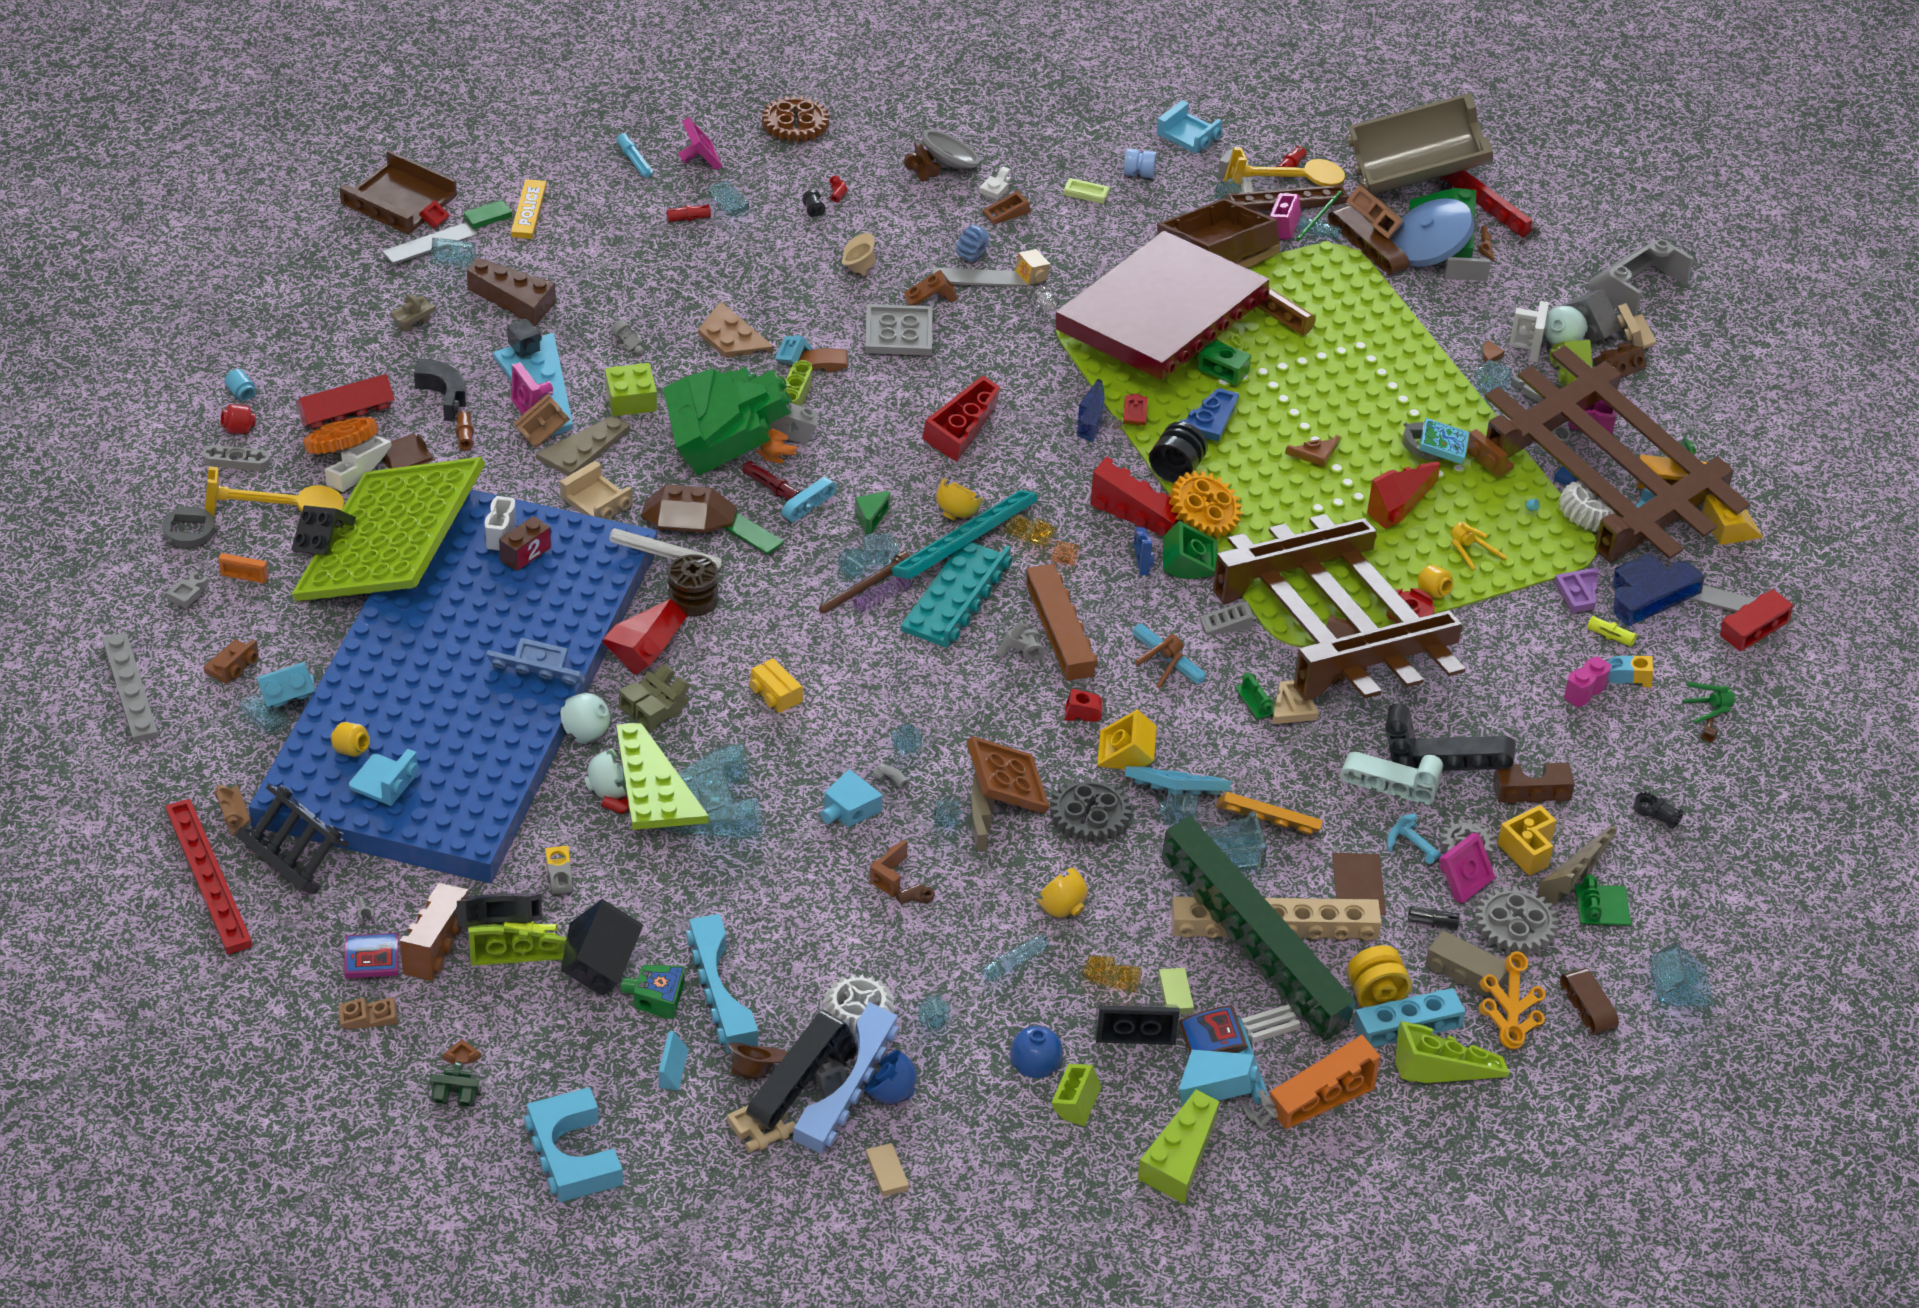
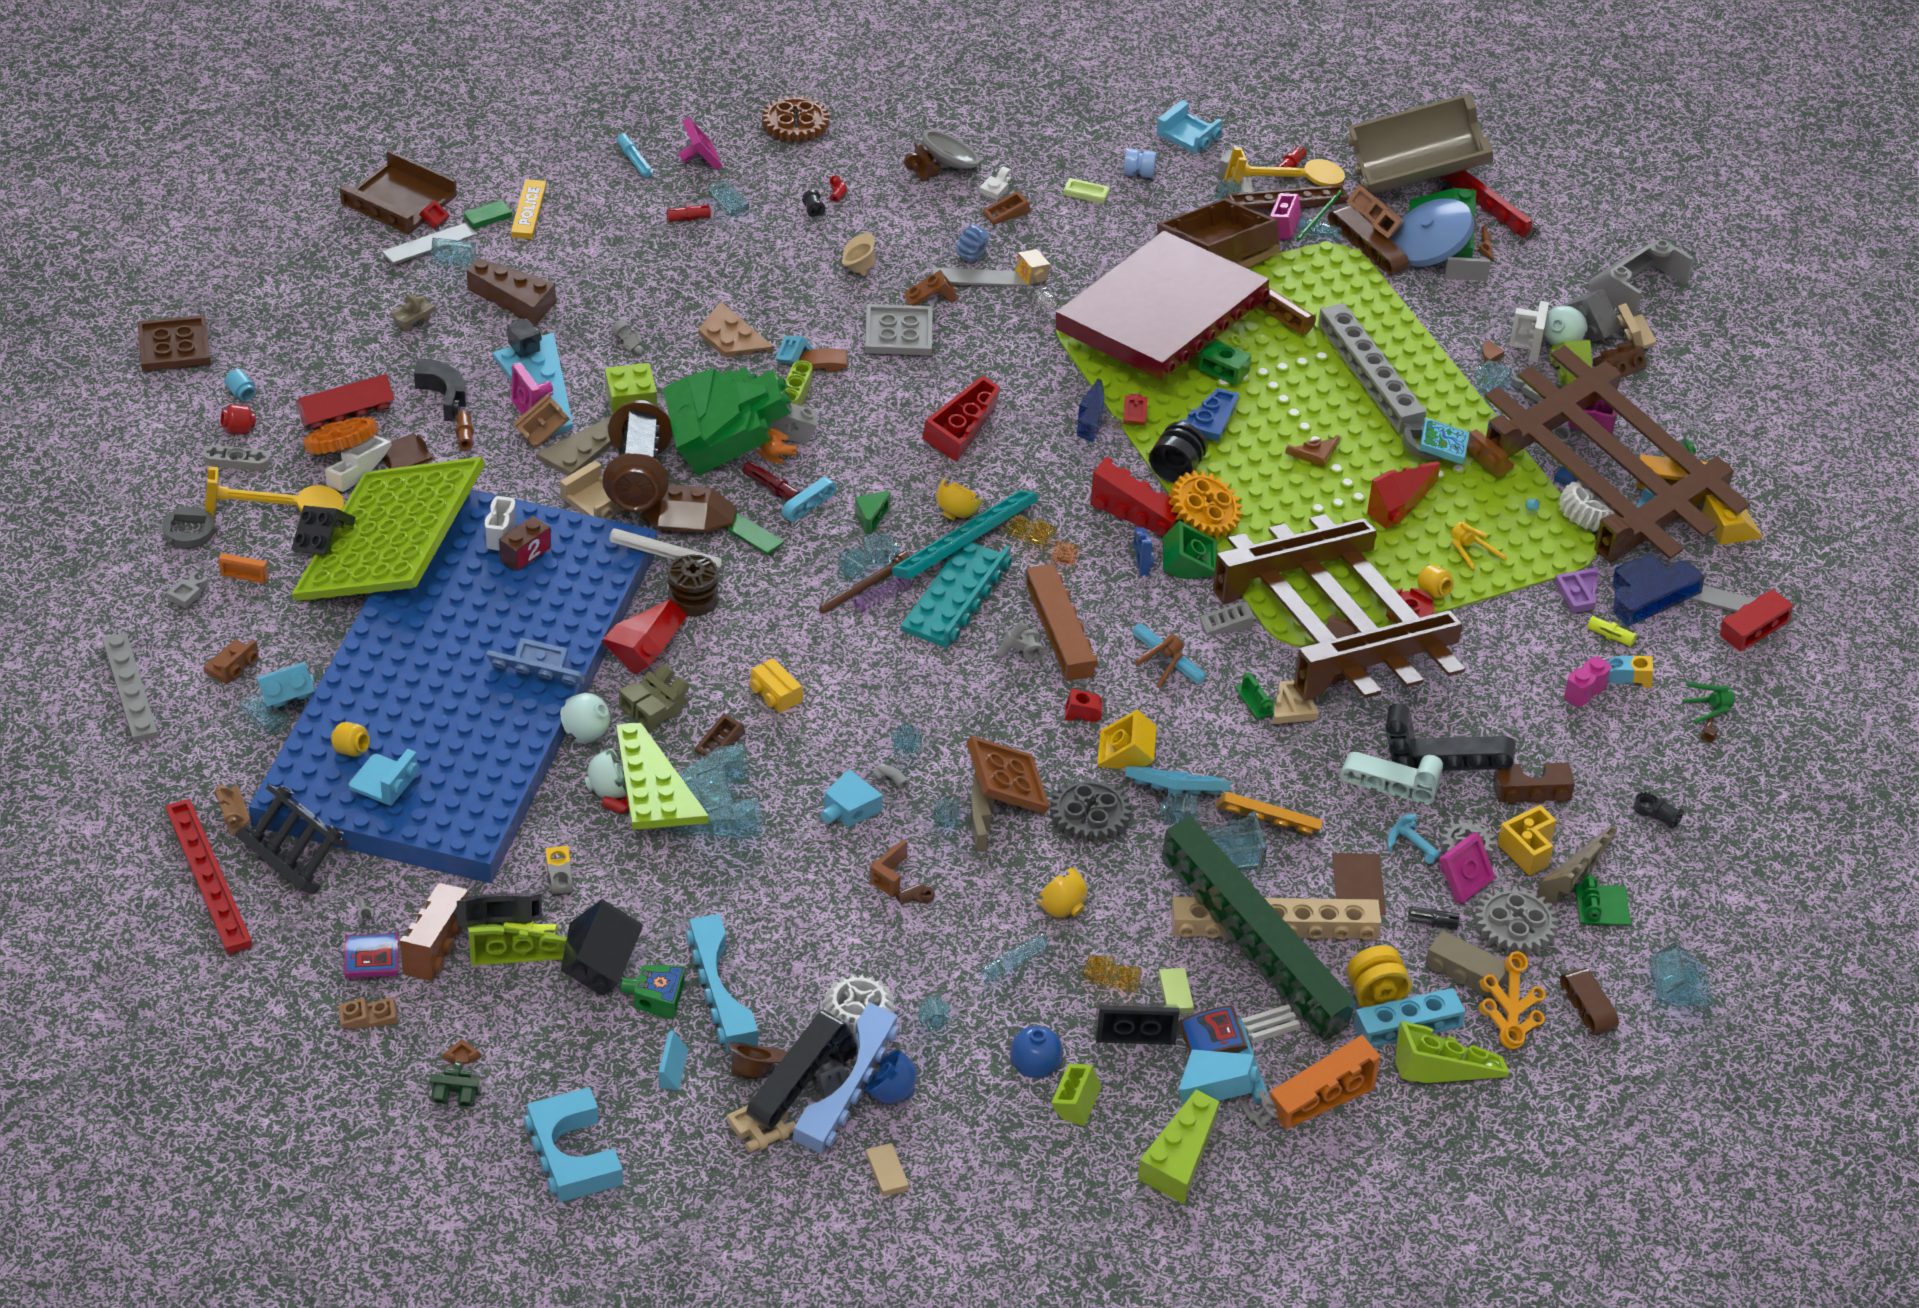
none -> reddish brown plate [137,315,211,371]
none -> reddish brown brick [602,400,673,512]
none -> reddish brown slope [694,713,745,762]
none -> light grey brick [1318,303,1426,434]

